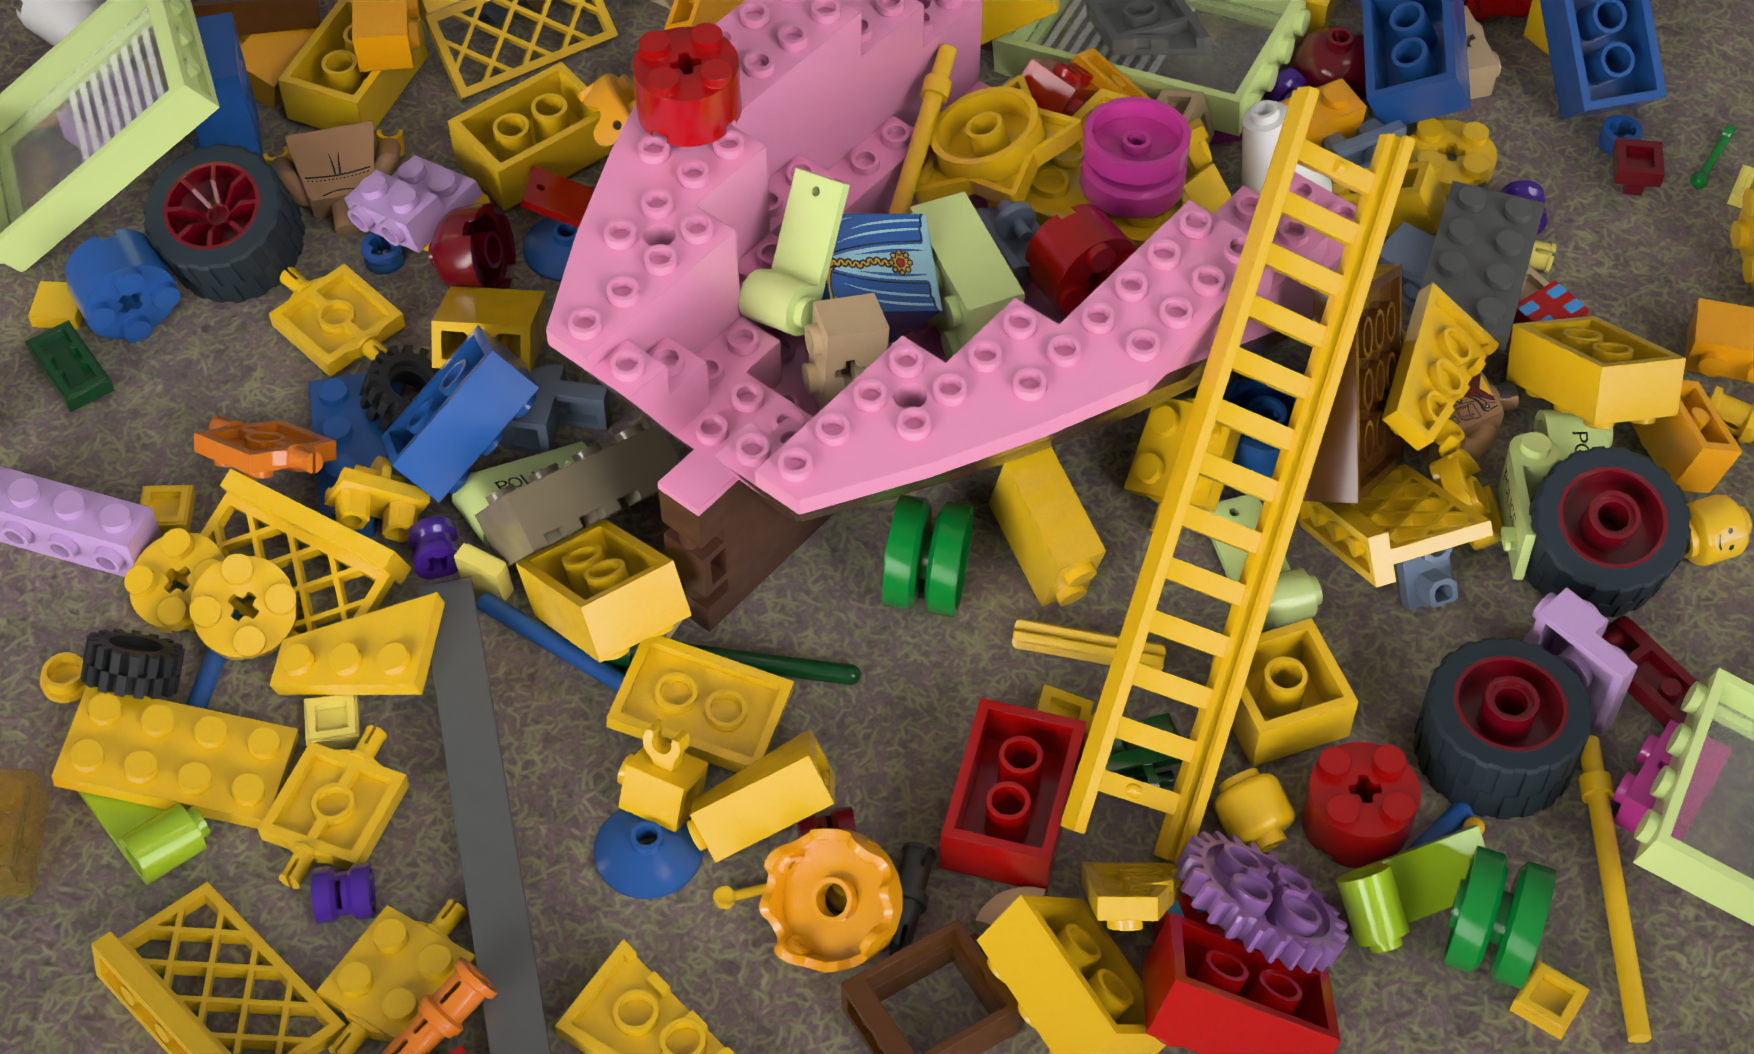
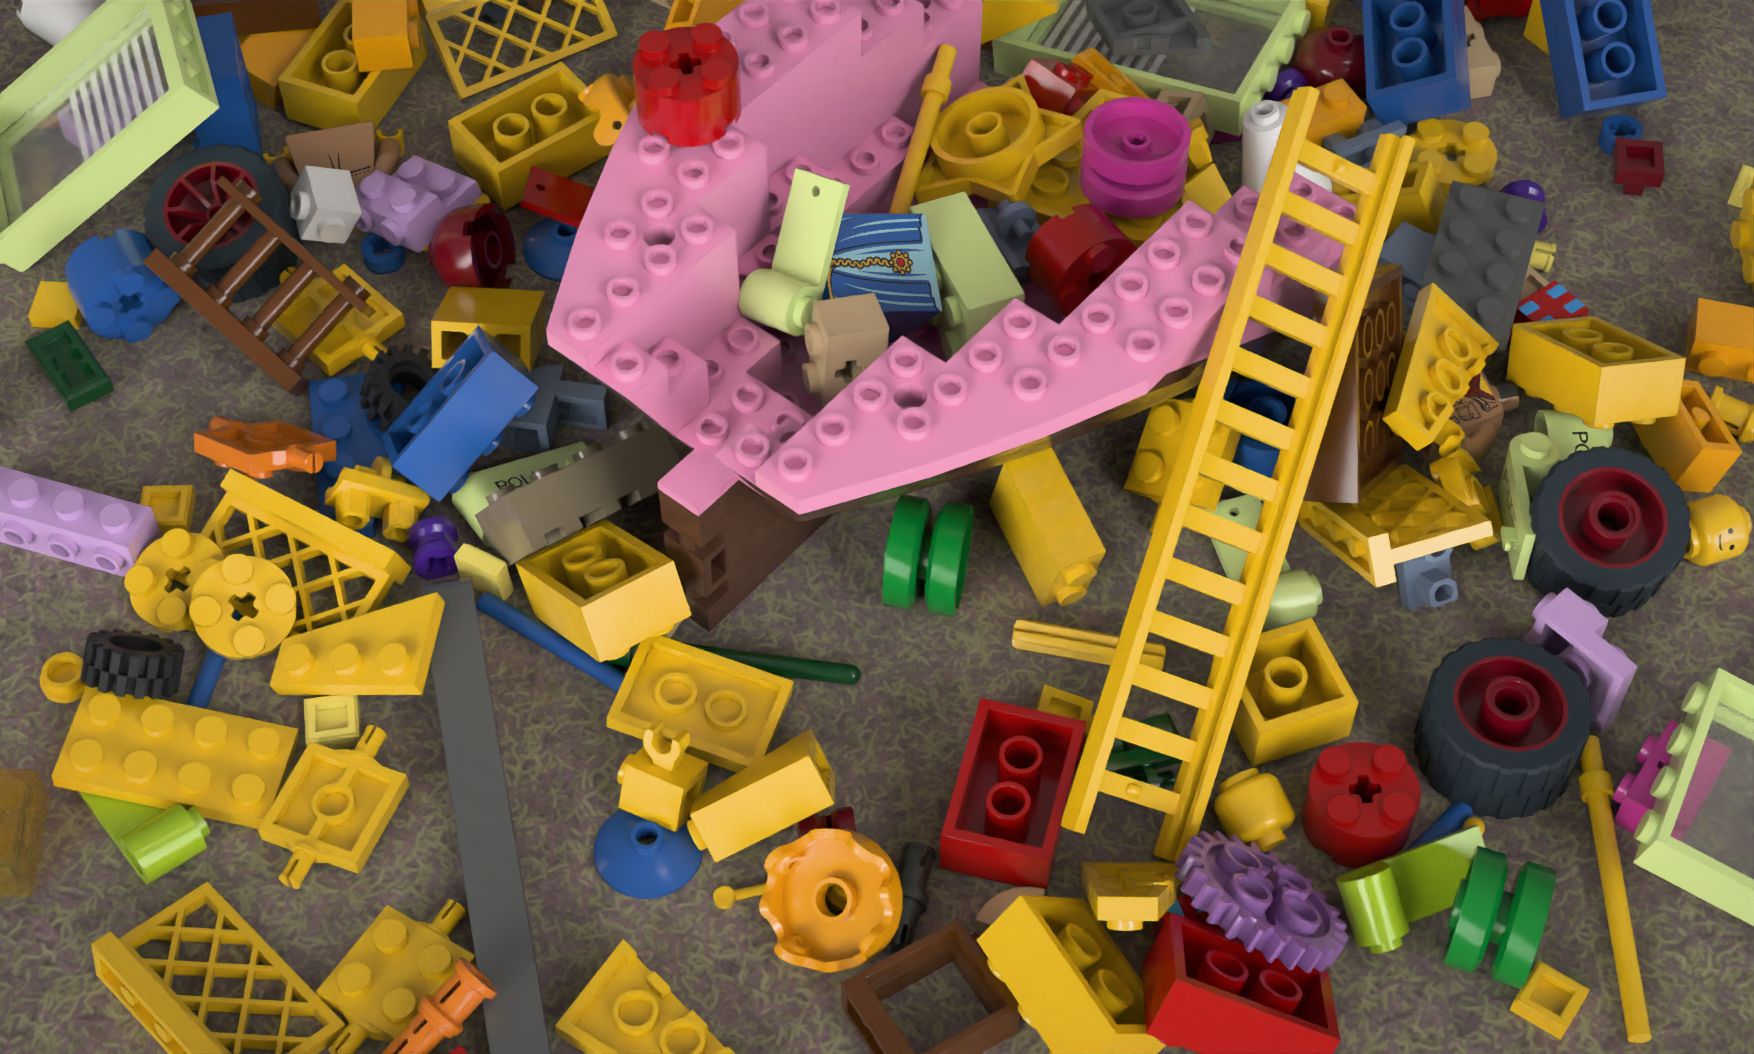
dark purple wheel [311,862,376,924] -> none
dark red plate [1602,616,1719,733] -> none
green hinge [1690,124,1736,189] -> none
none -> reddish brown fence [143,176,376,396]
none -> white brick [289,165,362,244]

